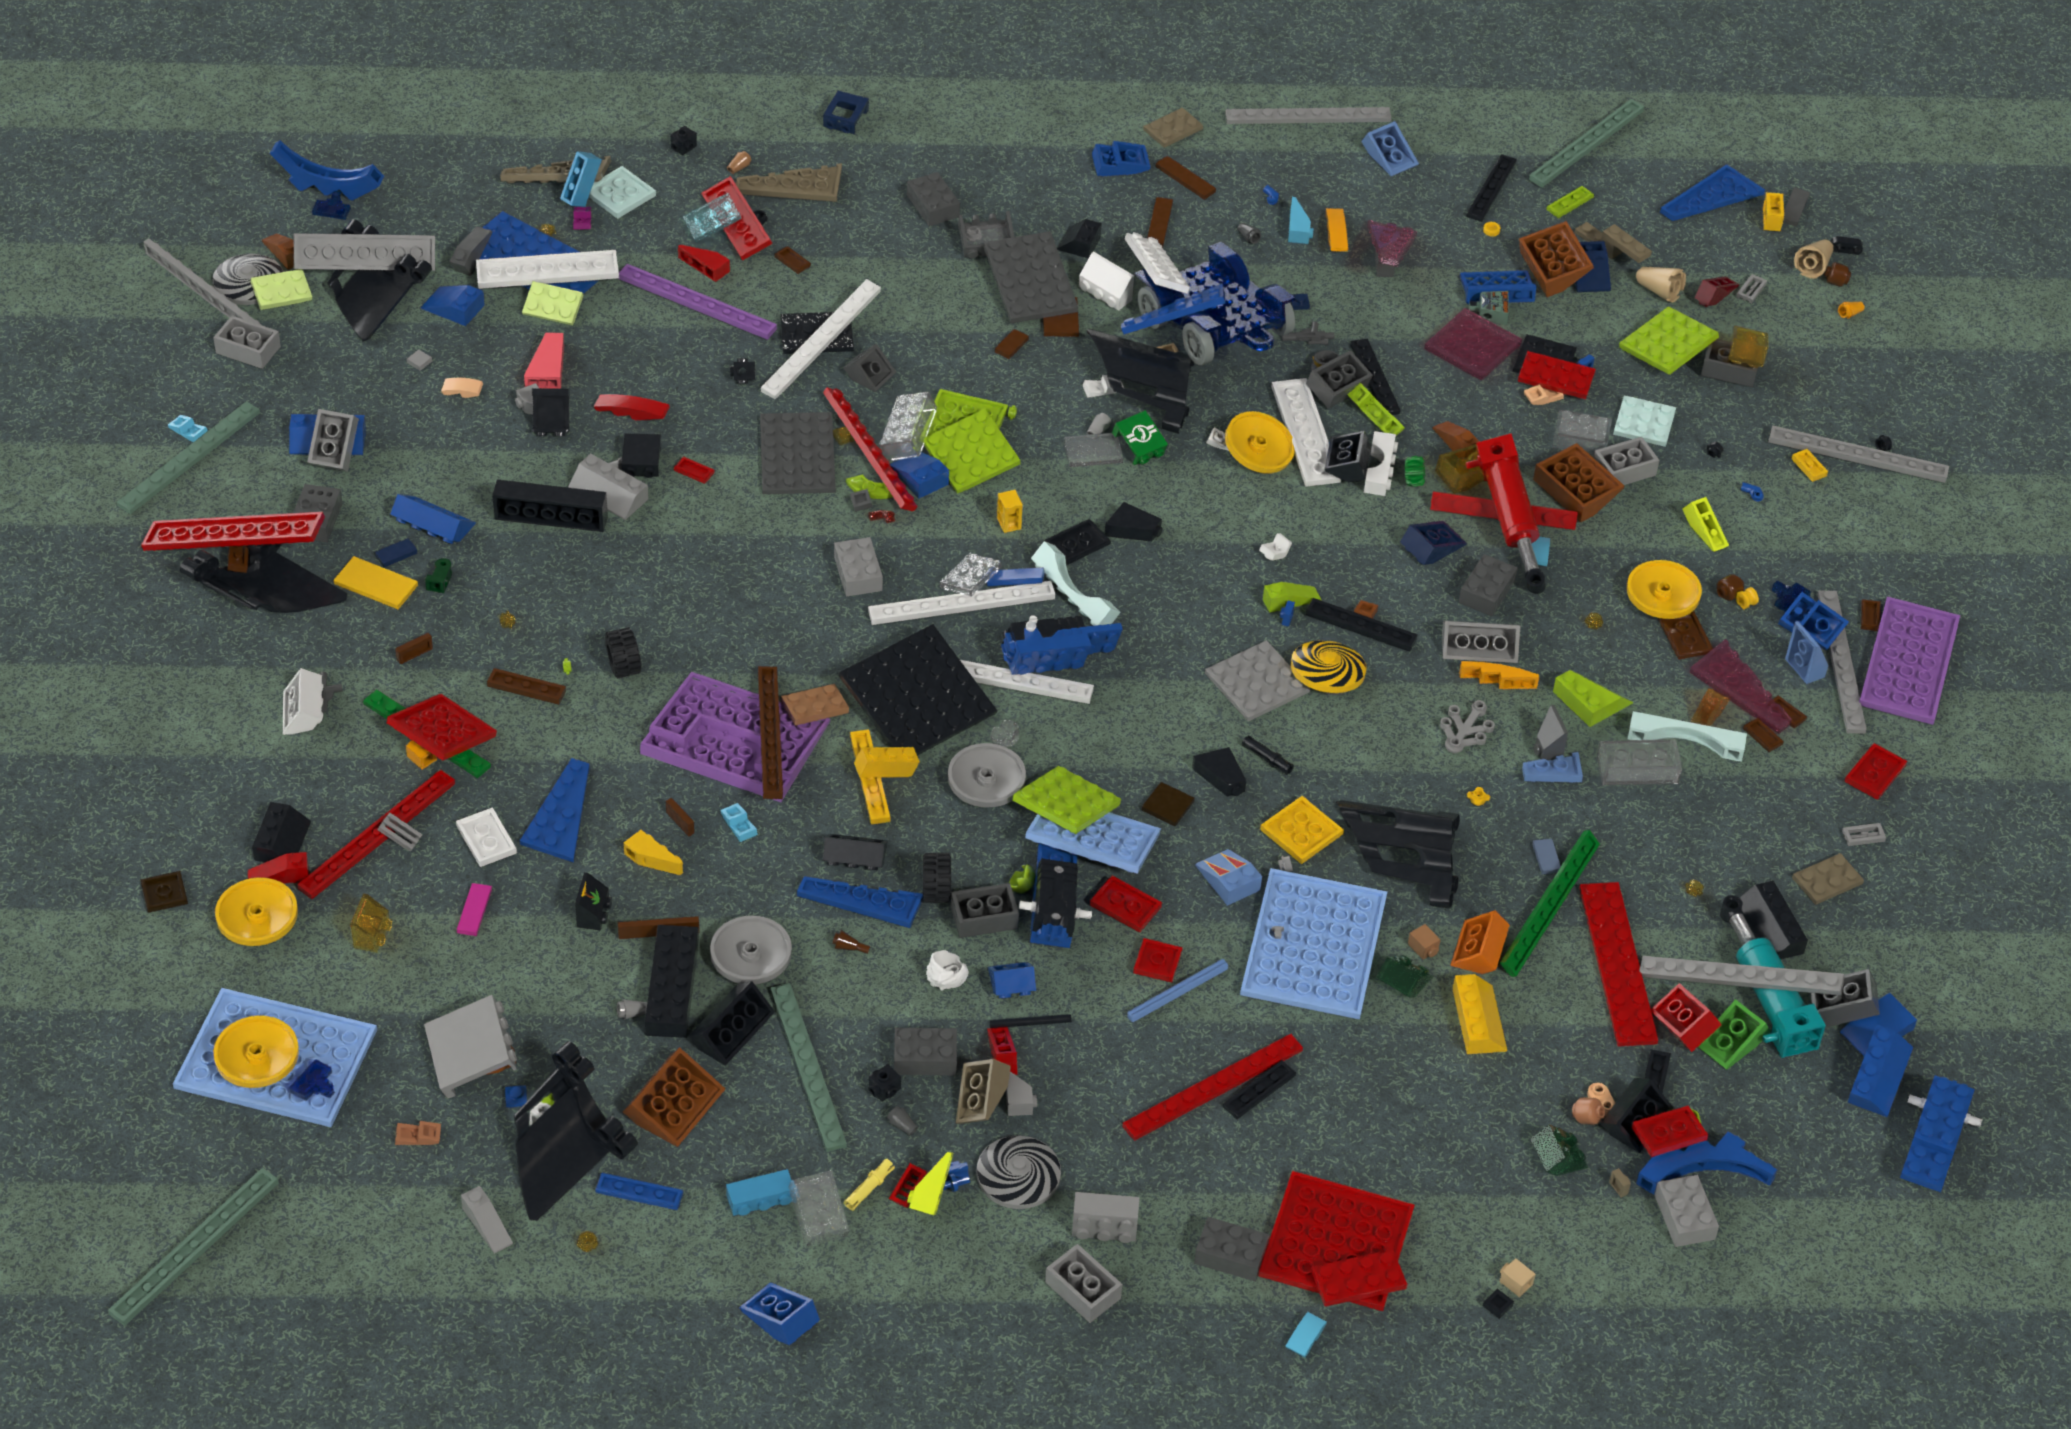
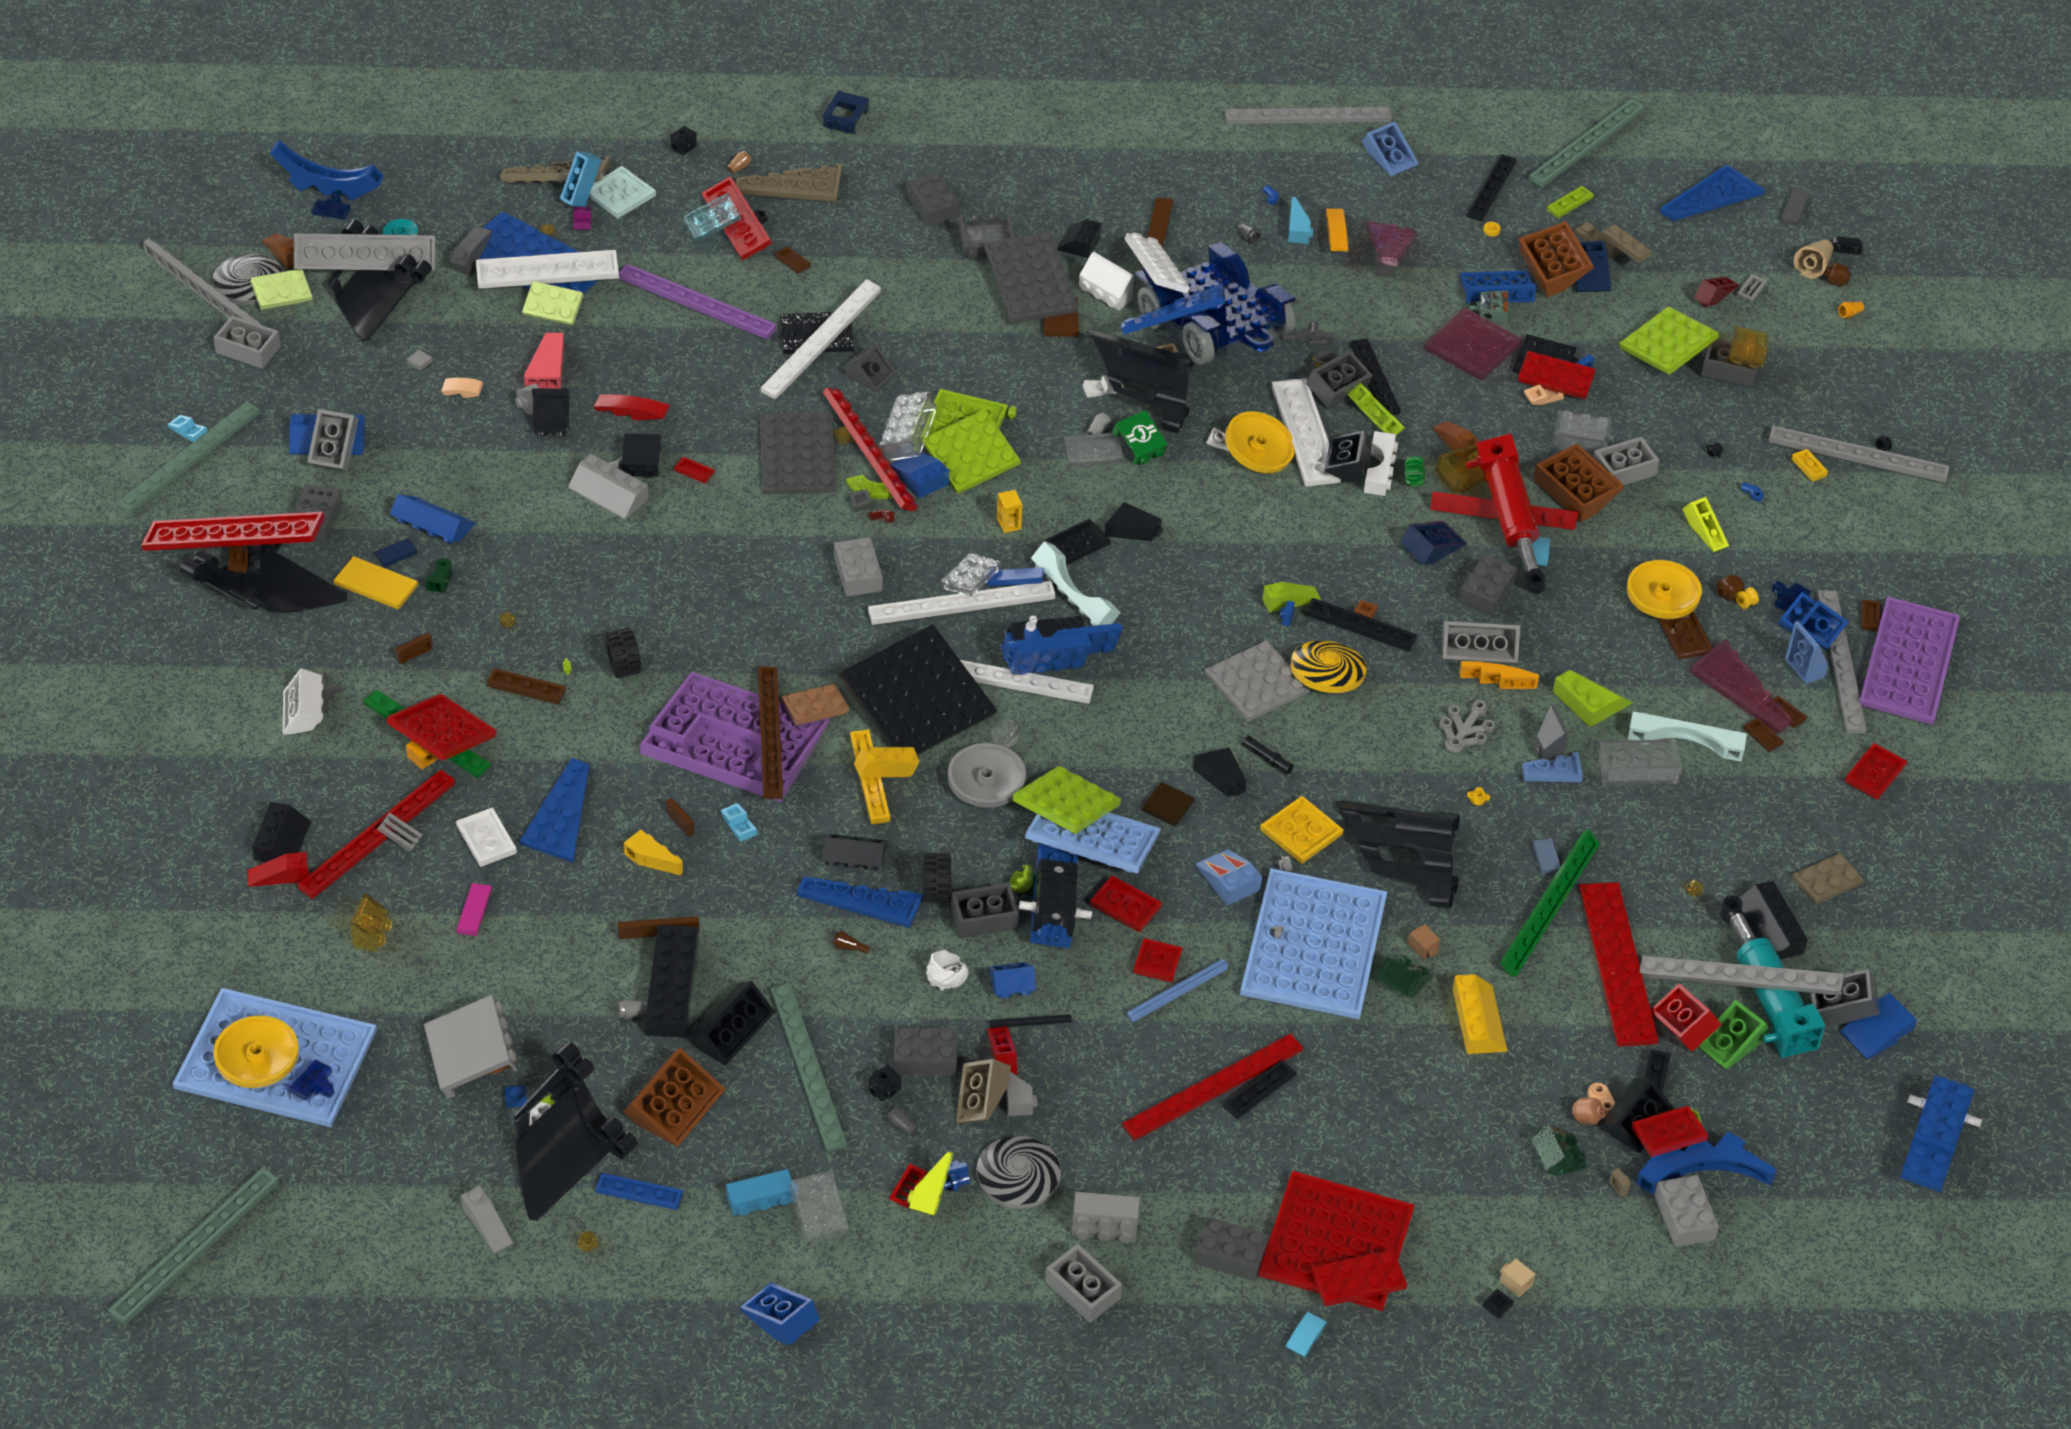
dark brown tile [140,871,188,913] -> none
yellow dish [215,878,298,946] -> none
nougat slope [395,1121,441,1145] -> none
blue slope [421,285,485,326] -> none
black brick [492,479,608,532] -> none
black slope [575,872,612,931] -> none
red slope [678,245,730,282] -> none
light grey dish [710,916,792,984] -> none
black brick [730,358,755,384] -> none
light yellow pin [843,1159,895,1211] -> none
reddish brown tile [995,329,1029,359] -> none
blue slope [1092,141,1151,176] -> none
dark tan plate [1143,108,1203,148] -> none
reddish brown tile [1156,156,1216,200] -> none
white bracket [1259,533,1292,560] -> none
dark blue plate [1290,294,1310,310] -> none
orange slope [1451,910,1510,974] -> none
clear yellow plate [1585,613,1603,629] -> none
light aqua plate [1613,395,1676,447] -> none
tan cone [1636,267,1686,303] -> none
clear orange slope [1691,688,1730,726] -> none
yellow brick [1763,192,1784,231] -> none
light grey tile [1842,823,1886,846] -> none
blue slope [1848,1024,1913,1117] -> none
none -> teal dish [383,219,418,235]

